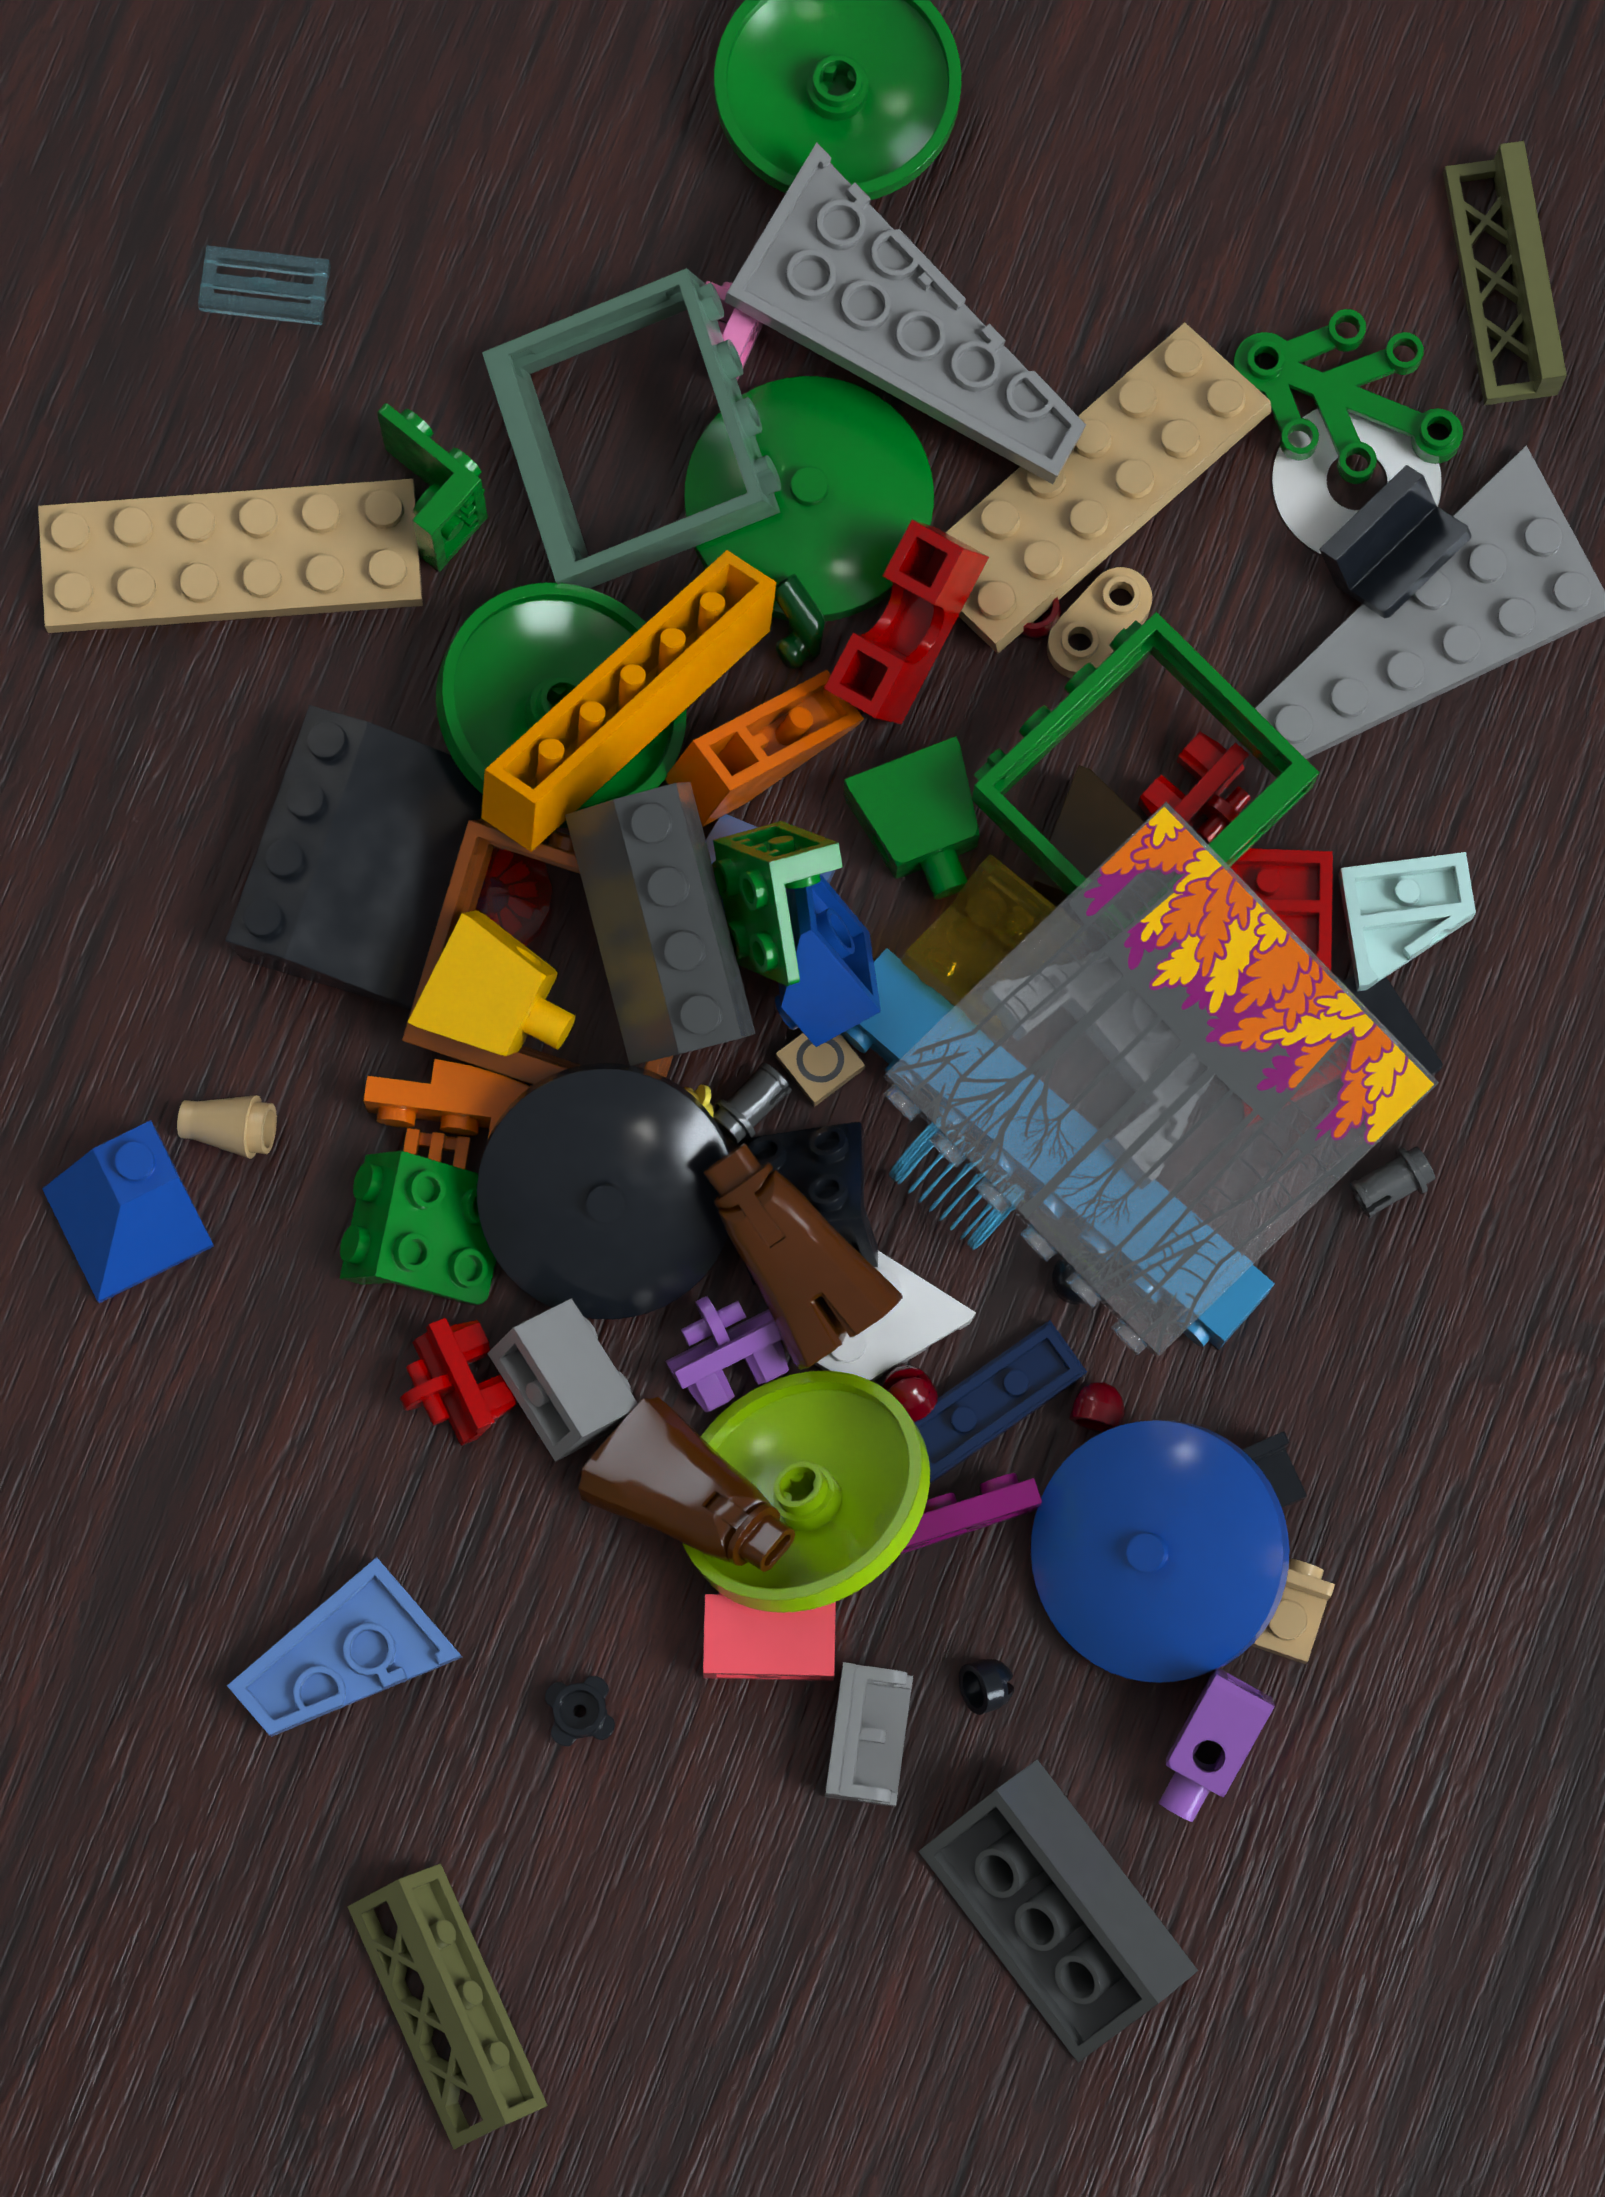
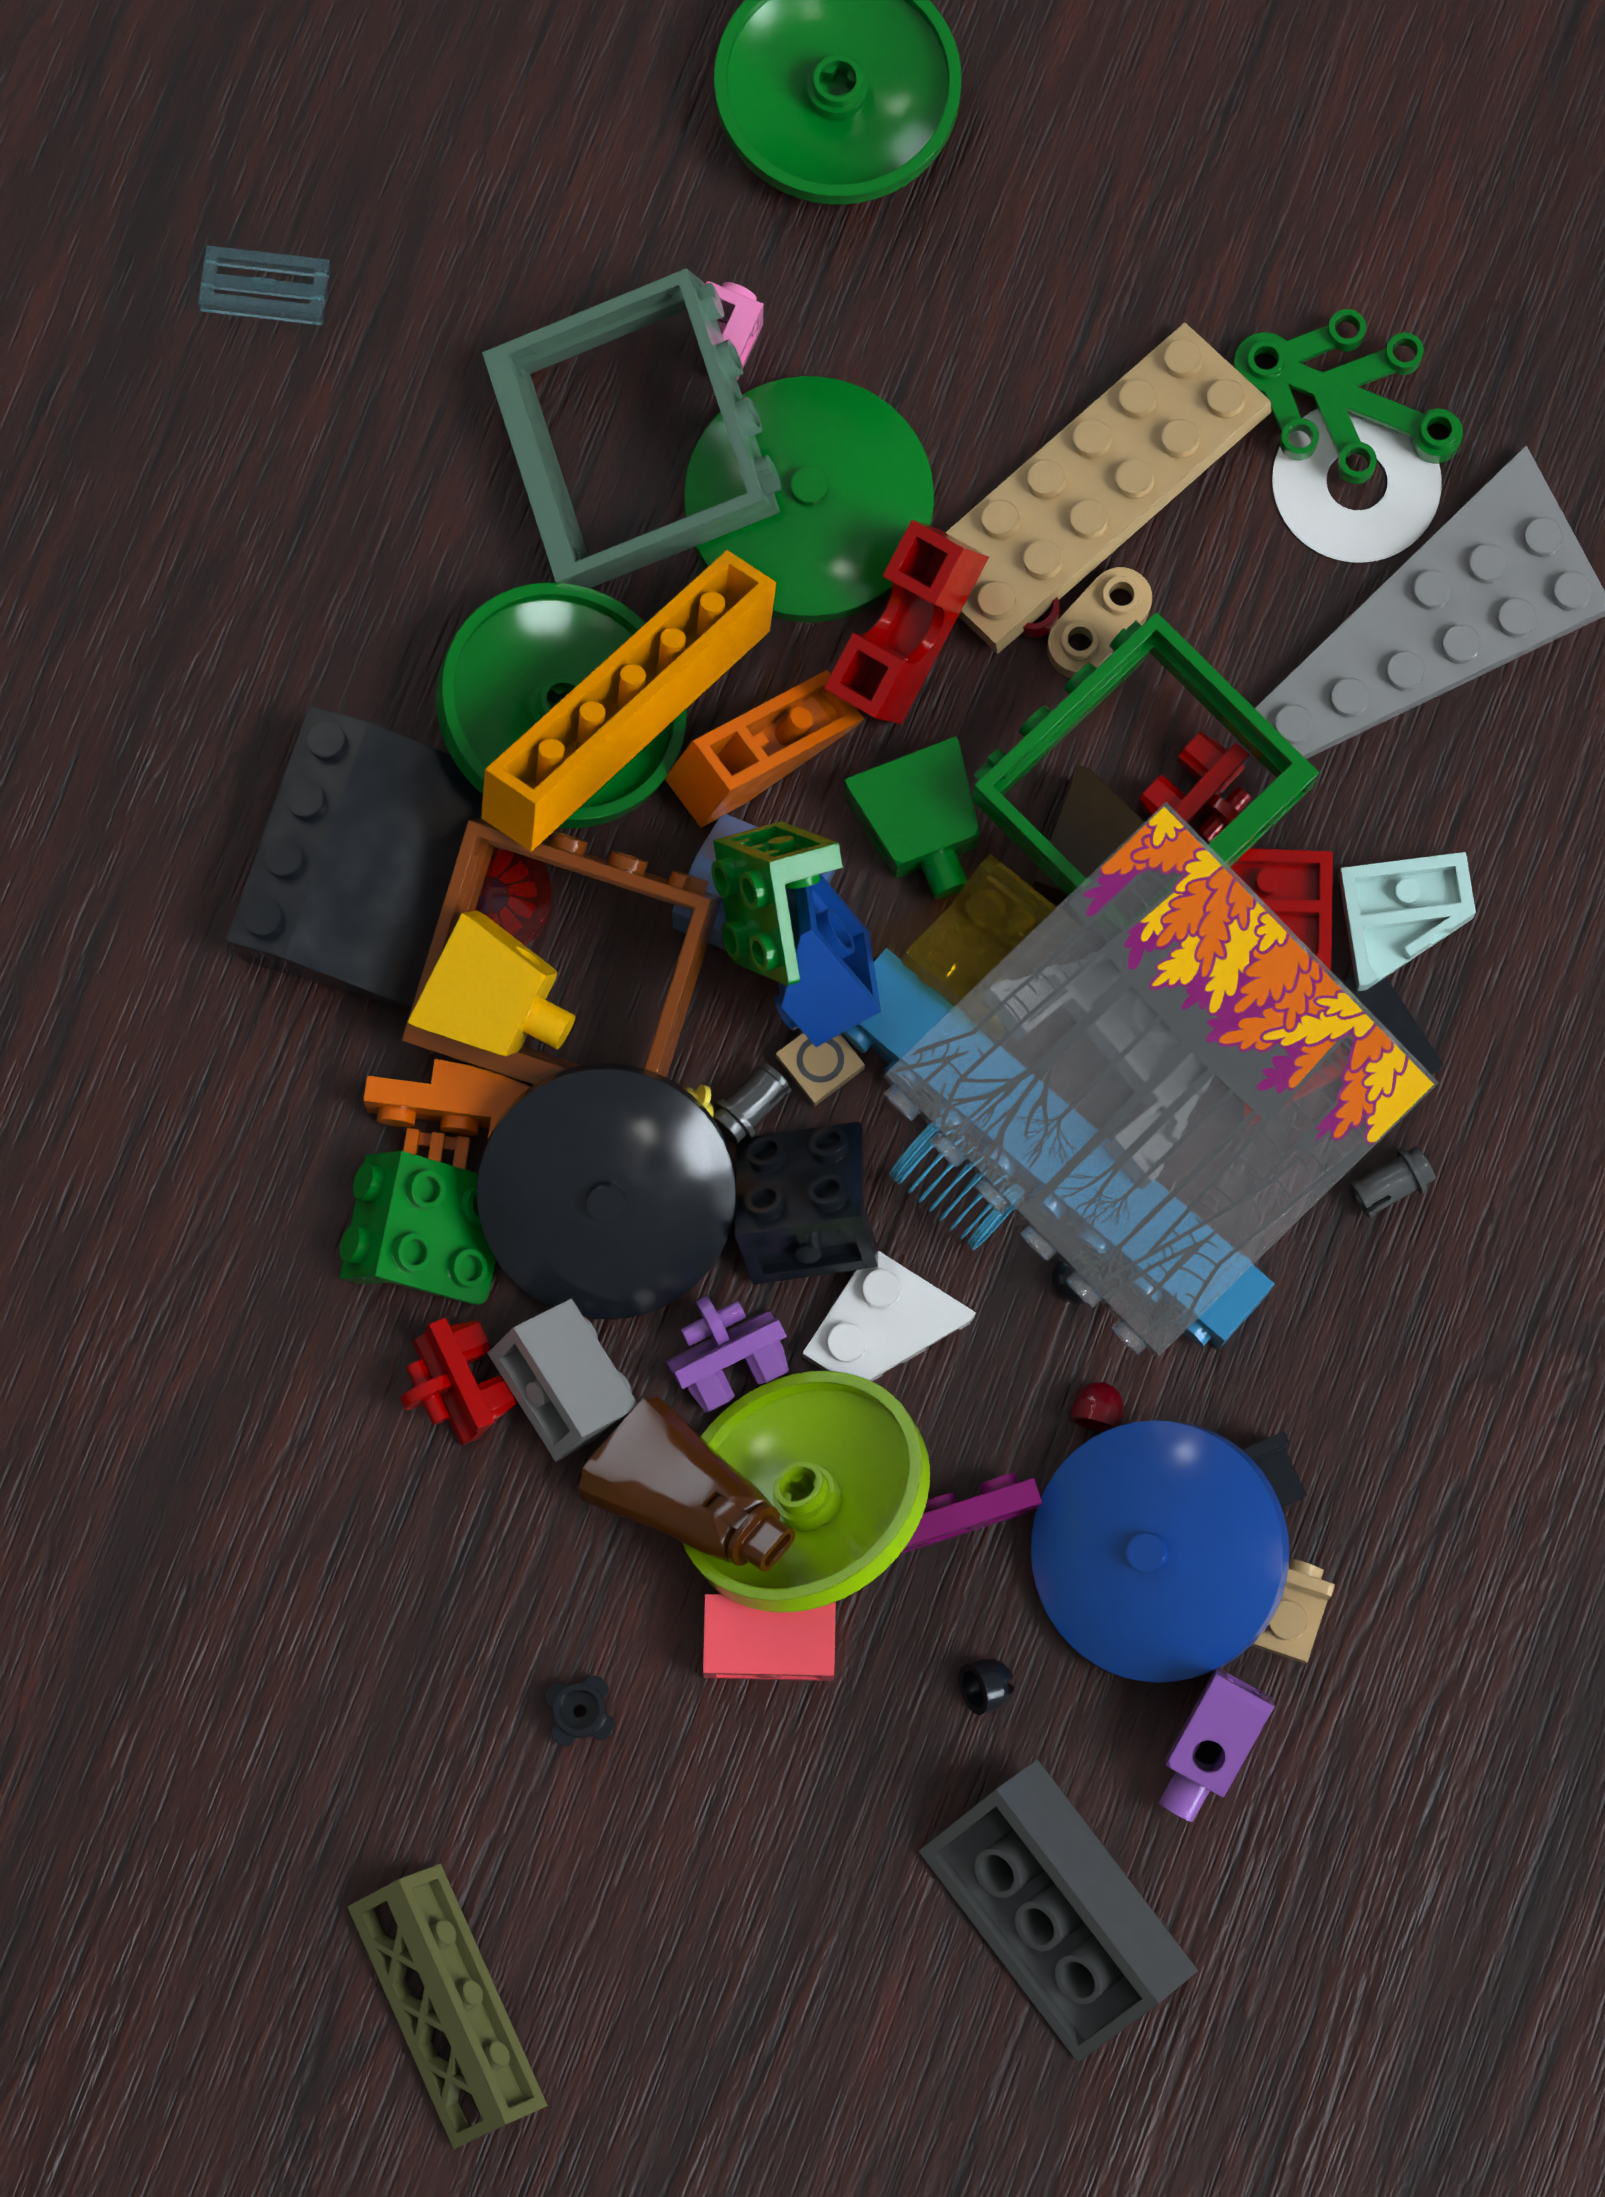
tan plate [38,479,423,633] -> none
blue slope [42,1120,214,1303] -> none
tan cone [177,1095,277,1159] -> none
medium blue wing [227,1557,462,1737] -> none
green bracket [377,403,488,572] -> none
dark grey slope [565,782,756,1066] -> none
reddish brown piece [703,1143,903,1370] -> none
light grey wing [725,142,1086,484] -> none
dark green arm [774,574,825,669] -> none
light grey hinge [825,1662,913,1807] -> none
dark red hinge [882,1365,938,1422] -> none
dark blue tile [914,1320,1087,1484] -> none
black panel [1319,465,1472,618] -> none
olive fence [1443,141,1567,405] -> none

